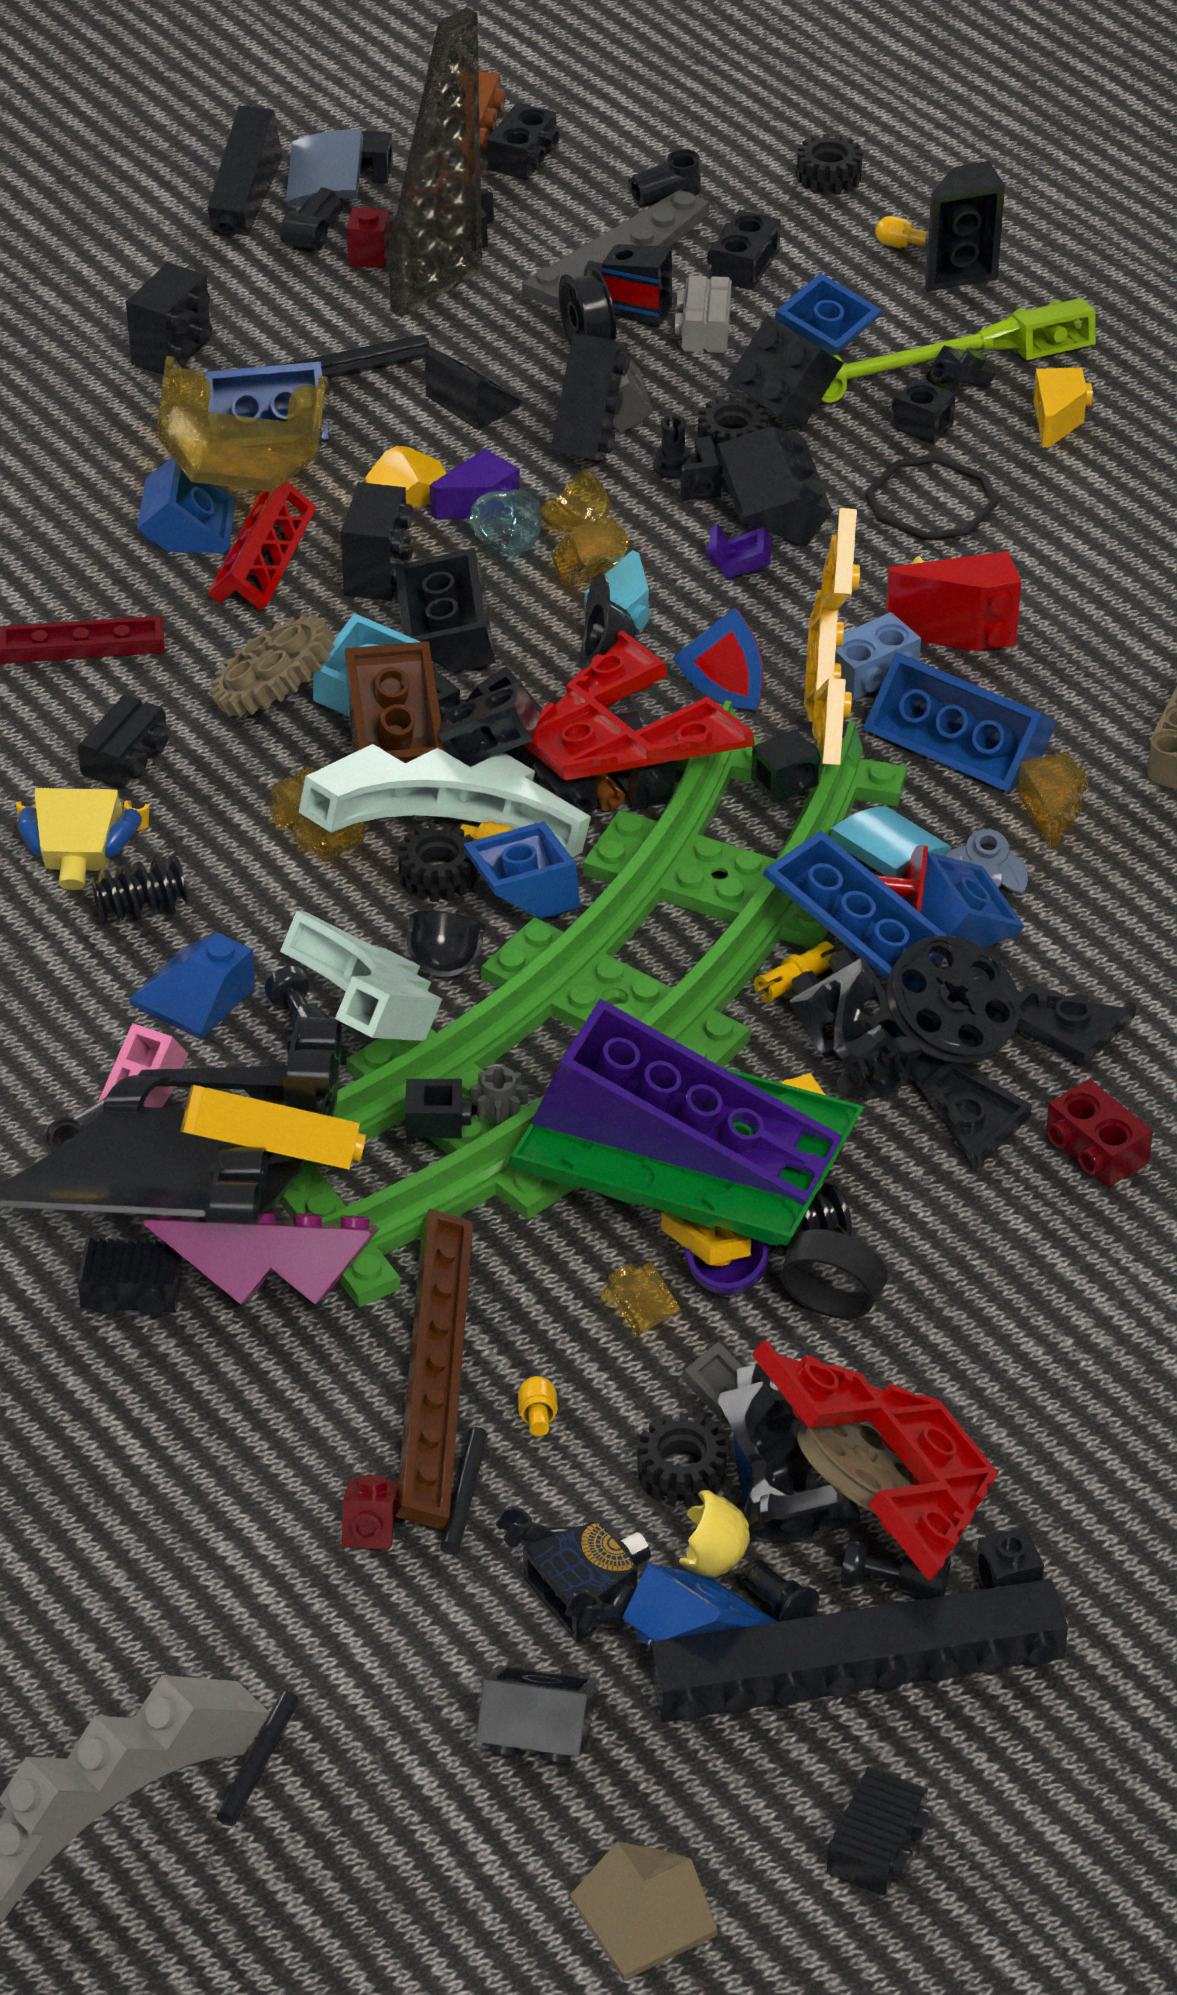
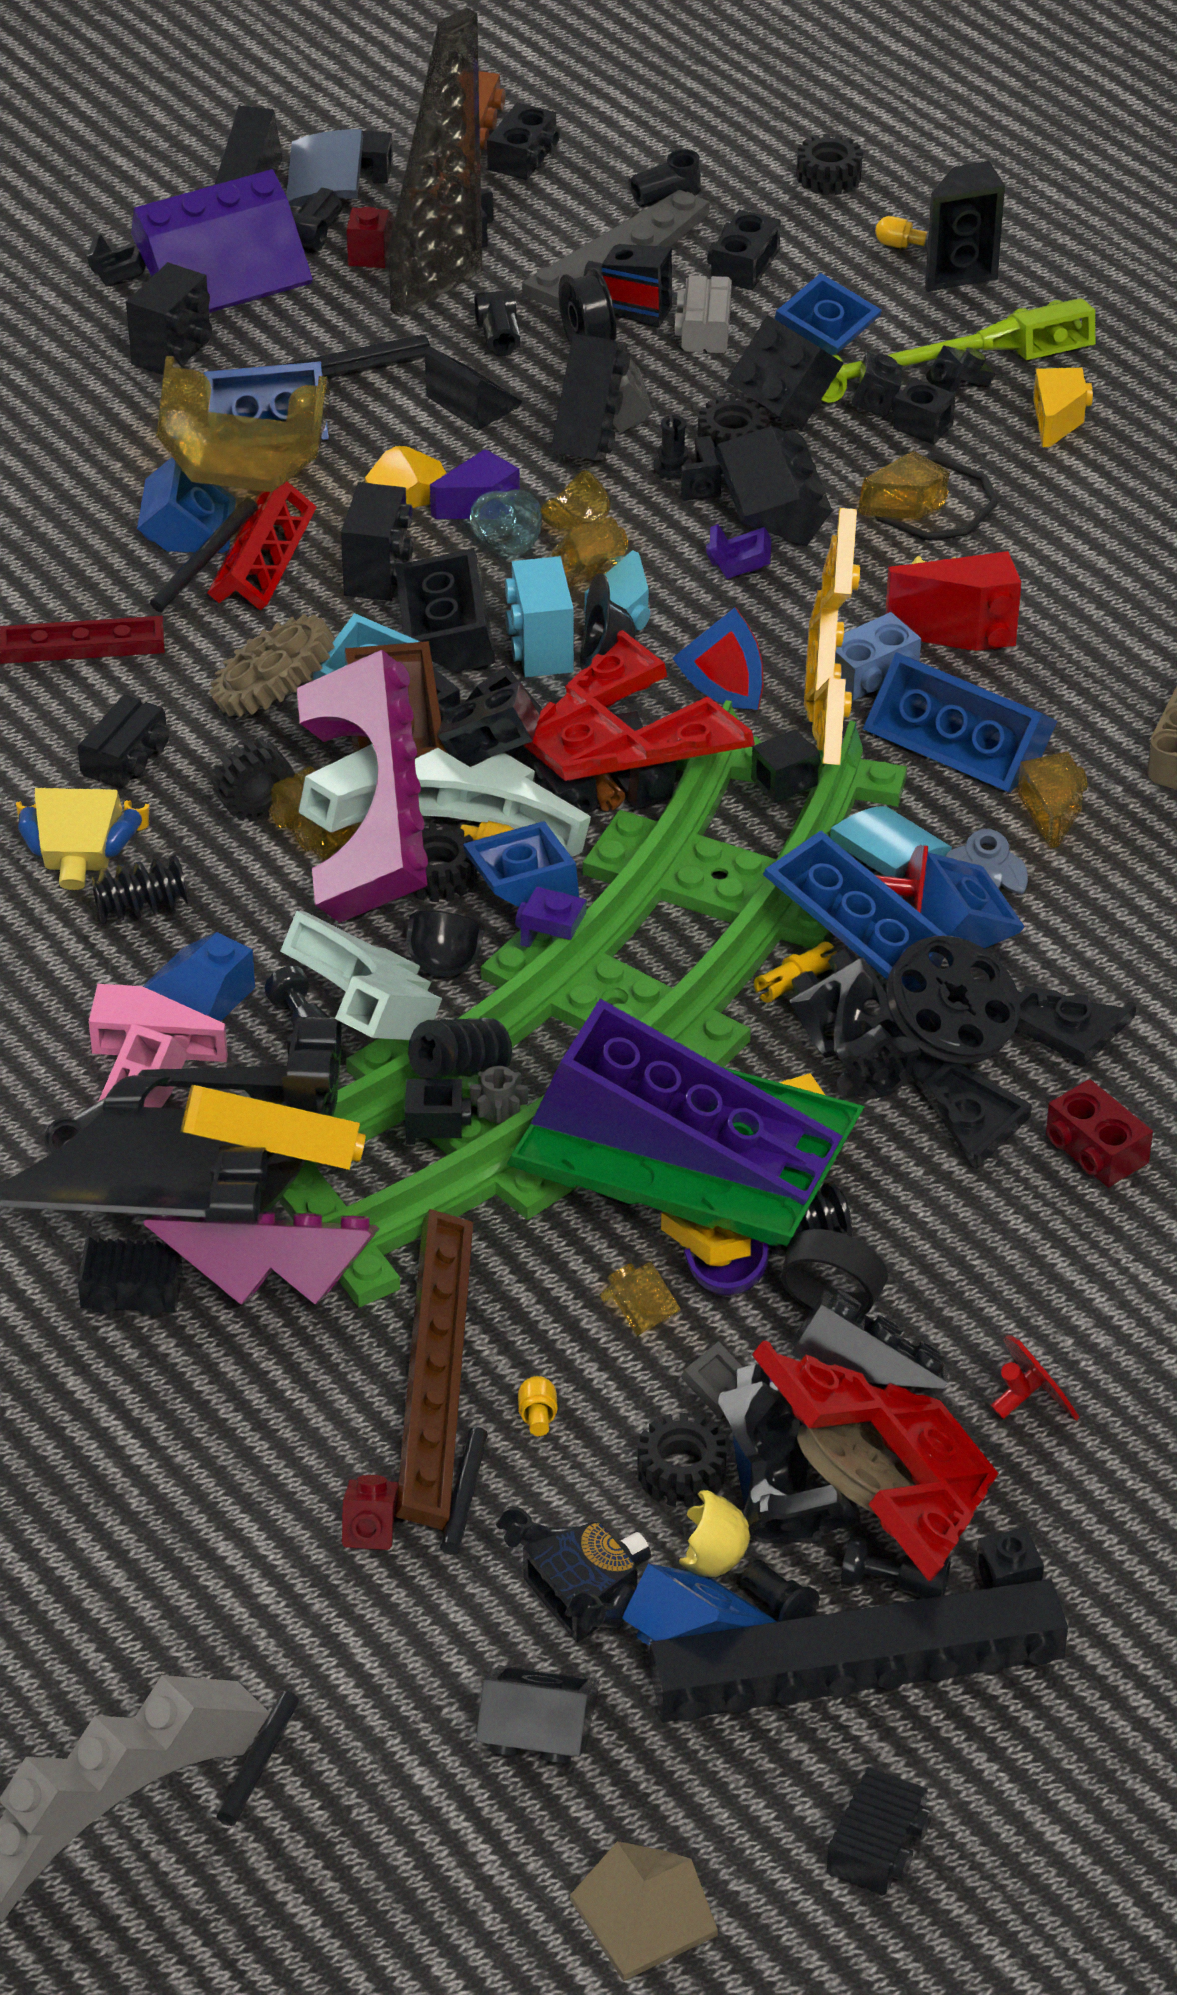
none -> black bracket [87,235,146,286]
none -> bright pink slope [89,984,228,1062]
none -> dark purple slope [131,169,313,313]
none -> black bar [150,497,258,612]
none -> black tyre [211,738,295,821]
none -> arch [297,650,428,923]
none -> black piece [408,1018,512,1079]
none -> black piece [474,290,520,356]
none -> medium azure brick [505,556,574,677]
none -> dark purple bracket [515,887,587,948]
none -> black slope [790,1289,948,1389]
none -> black bracket [852,352,903,417]
none -> clear yellow slope [857,450,950,519]
none -> red shield [990,1335,1080,1421]

